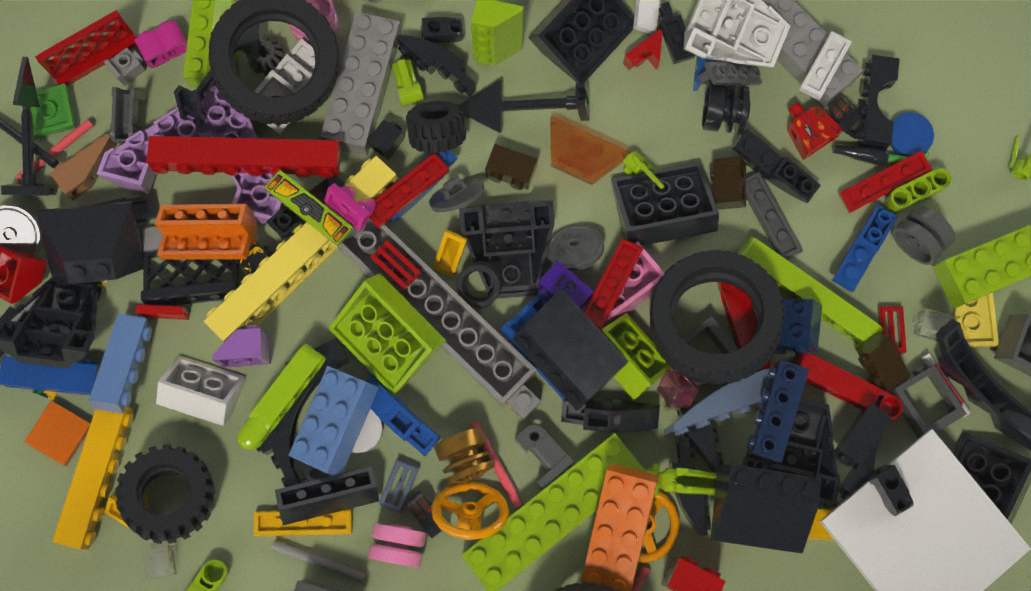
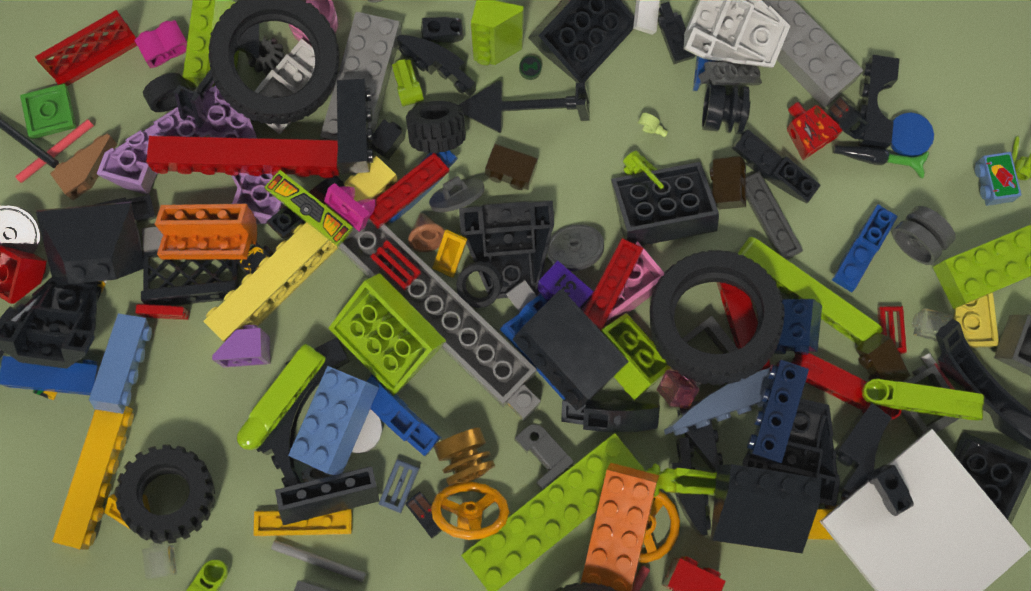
black piece [1,57,56,196] -> none
orange tile [24,400,91,466] -> none
light grey brick [104,48,146,87] -> none
dark grey piece [110,87,147,143] -> none
white slope [156,355,245,426] -> none
bright pink wheel [367,523,427,568] -> none
coral bar [469,420,523,509] -> none
clear orange wing [550,116,631,185] -> none
red slope [623,29,663,70] -> none
white tile [799,31,852,100] -> none
red tile [838,150,933,213] -> none
lime beam [884,168,952,214] -> none
none -> black tyre [143,73,190,112]
none -> black brick [337,78,374,174]
none -> nougat hat [408,213,445,252]
none -> light grey tile [506,280,537,313]
none -> tile [519,56,542,80]
none -> yellowish green piece [638,113,668,137]
none -> lime piece [862,379,984,421]
none -> brick [975,152,1022,206]

